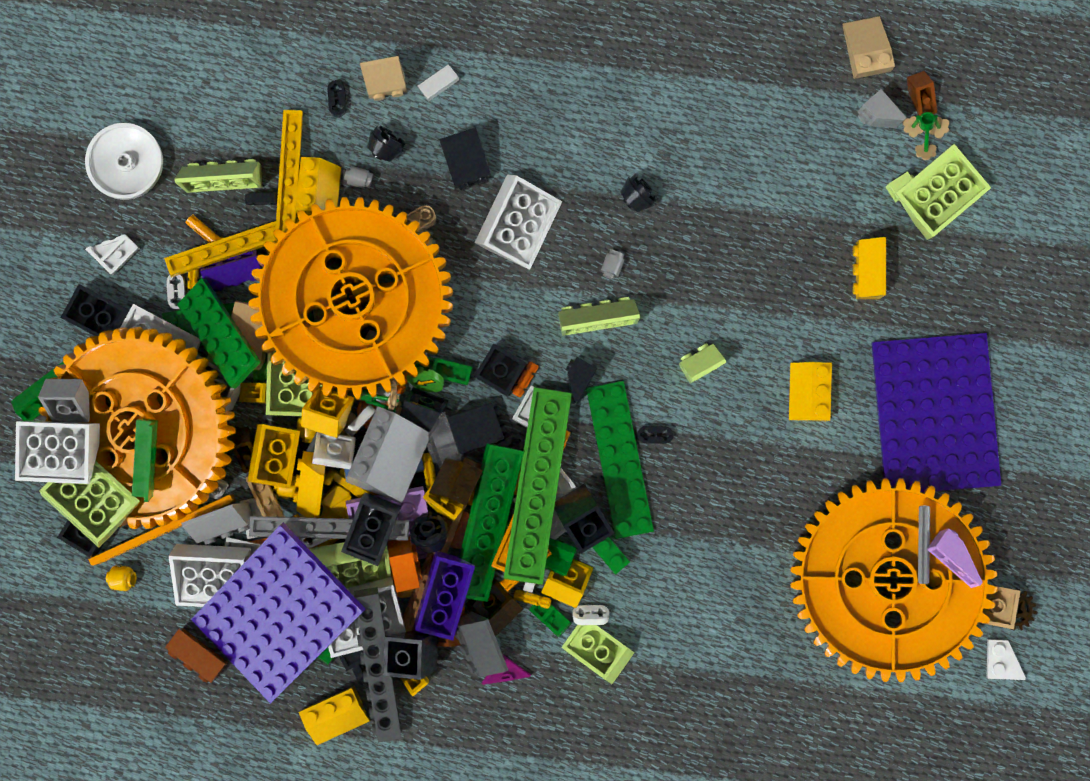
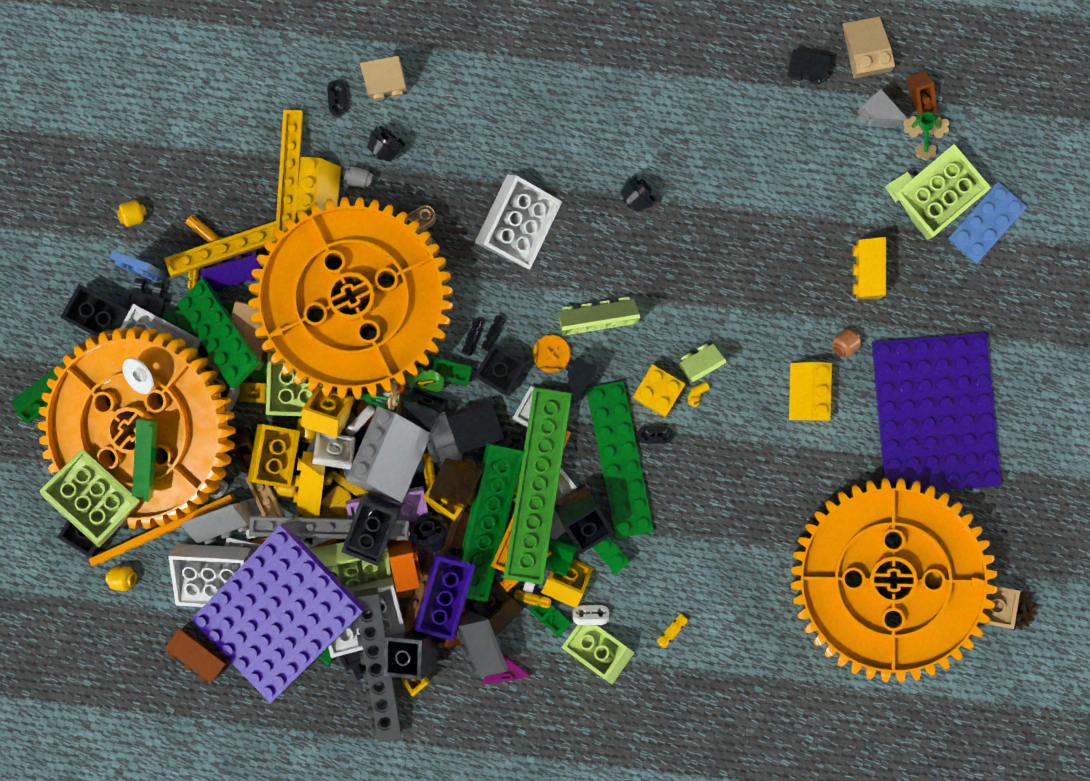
white slope [15,421,100,484] -> none
light grey slope [38,379,90,422] -> none
white dish [85,123,163,200] -> none
white wing [85,234,140,275] -> none
white beam [167,275,186,310] -> none
yellowish green slope [175,159,263,193] -> none
black beam [245,193,278,205] -> none
yellow slope [298,686,370,745] -> none
white slope [418,64,459,102] -> none
black slope [439,127,491,191] -> none
orange axle [512,361,539,397] -> none
light grey brick [601,250,624,279] -> none
light grey axle [918,505,930,584] -> none
lavender slope [927,528,983,588] -> none
white wing [987,639,1026,680] -> none
none -> medium blue plate [110,251,167,282]
none -> yellow head [116,200,147,227]
none -> black plate [123,278,166,317]
none -> white dish [123,358,154,394]
none -> black axle [462,319,483,356]
none -> black axle [482,315,505,352]
none -> light orange tile [532,335,571,373]
none -> yellow brick [632,364,685,418]
none -> yellow axle [657,614,688,648]
none -> yellow arm [687,381,710,407]
none -> black brick [787,49,831,84]
none -> nougat head [832,329,861,358]
none -> medium blue plate [948,182,1027,264]

